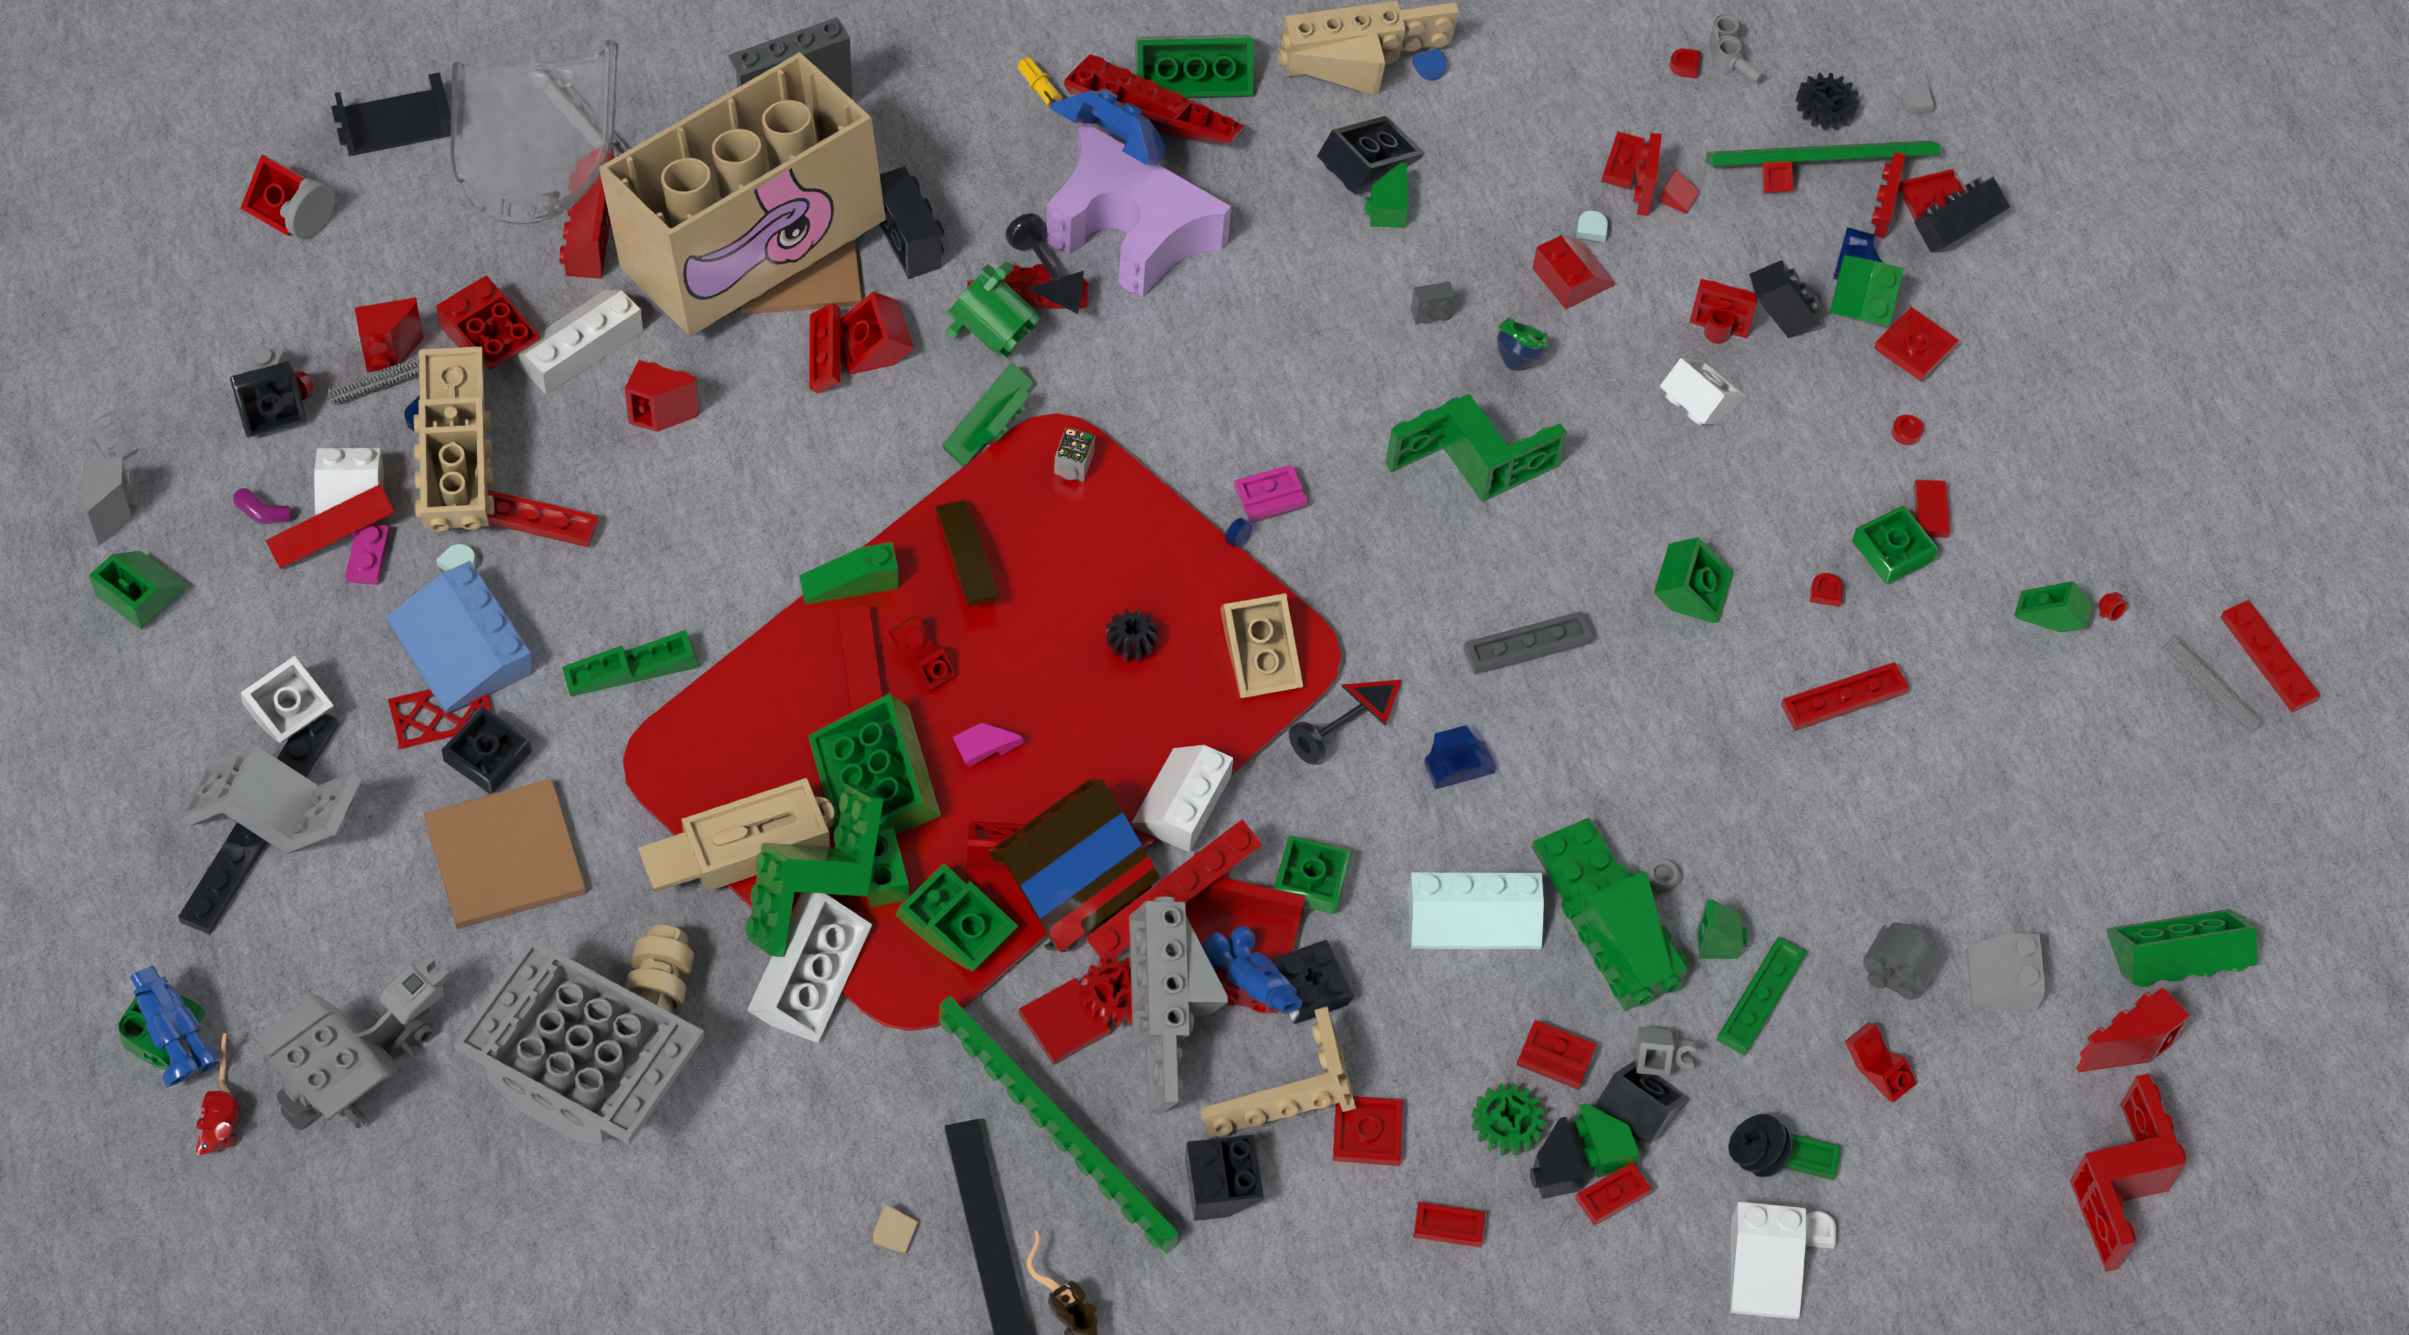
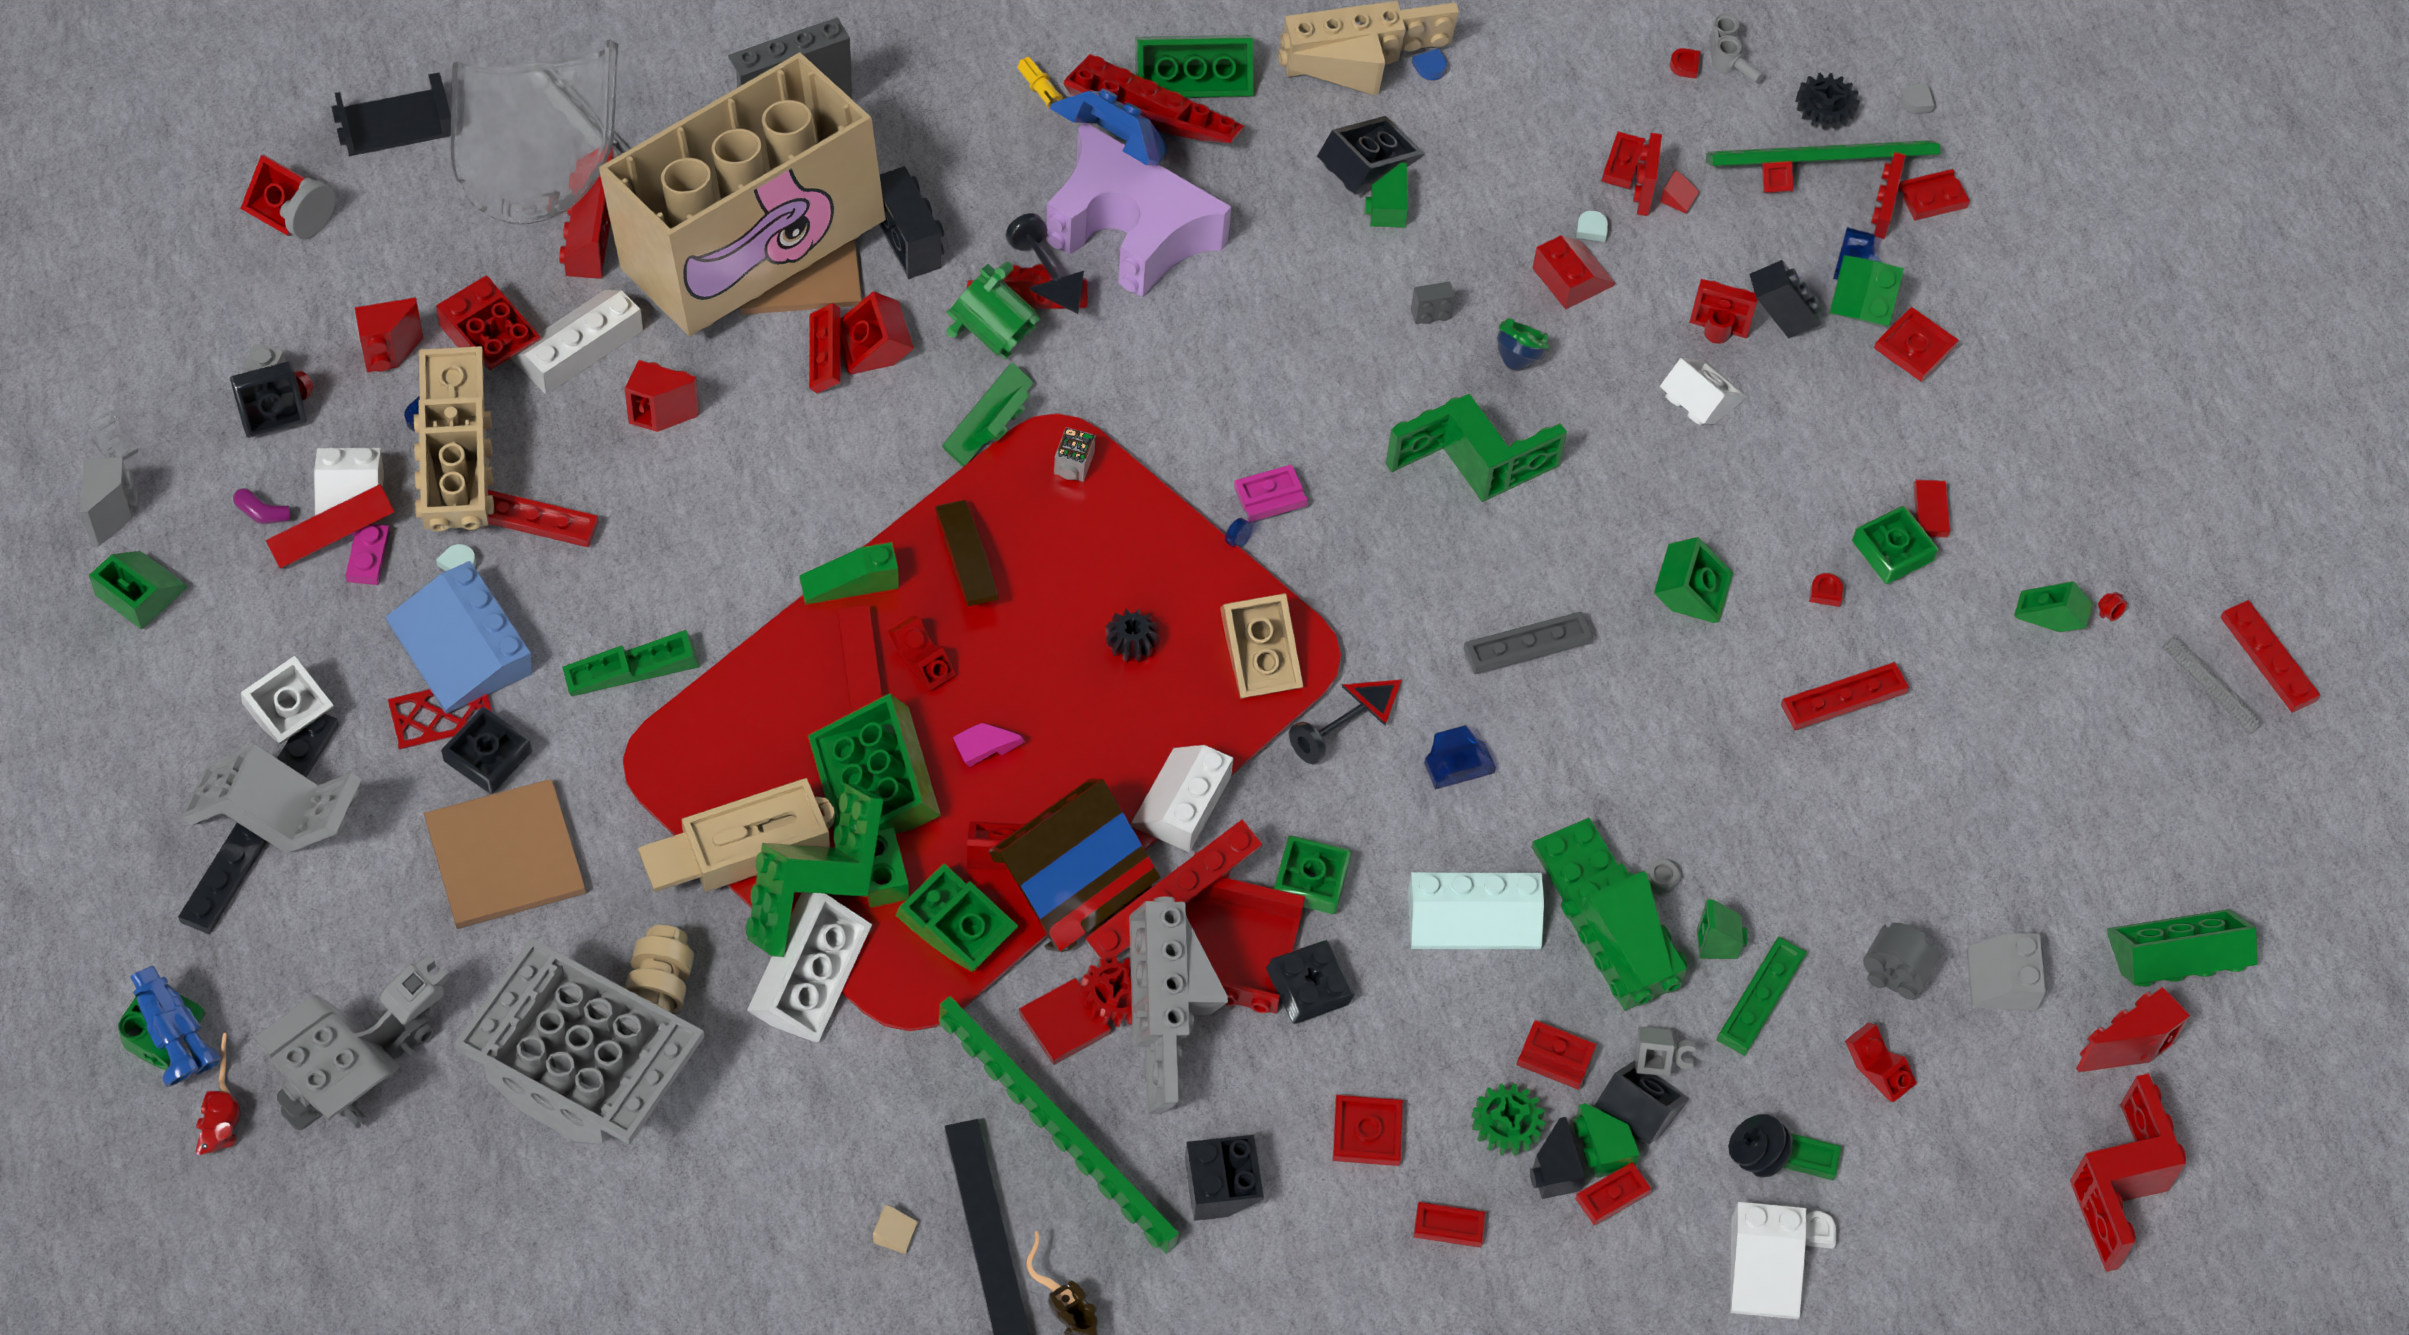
light grey axle [328,357,419,405] -> none
tan bracket [1201,1007,1356,1138] -> none
blue piece [1202,926,1302,1014] -> none
red tile [1891,414,1923,445] -> none
black brick [1914,177,2010,253] -> none

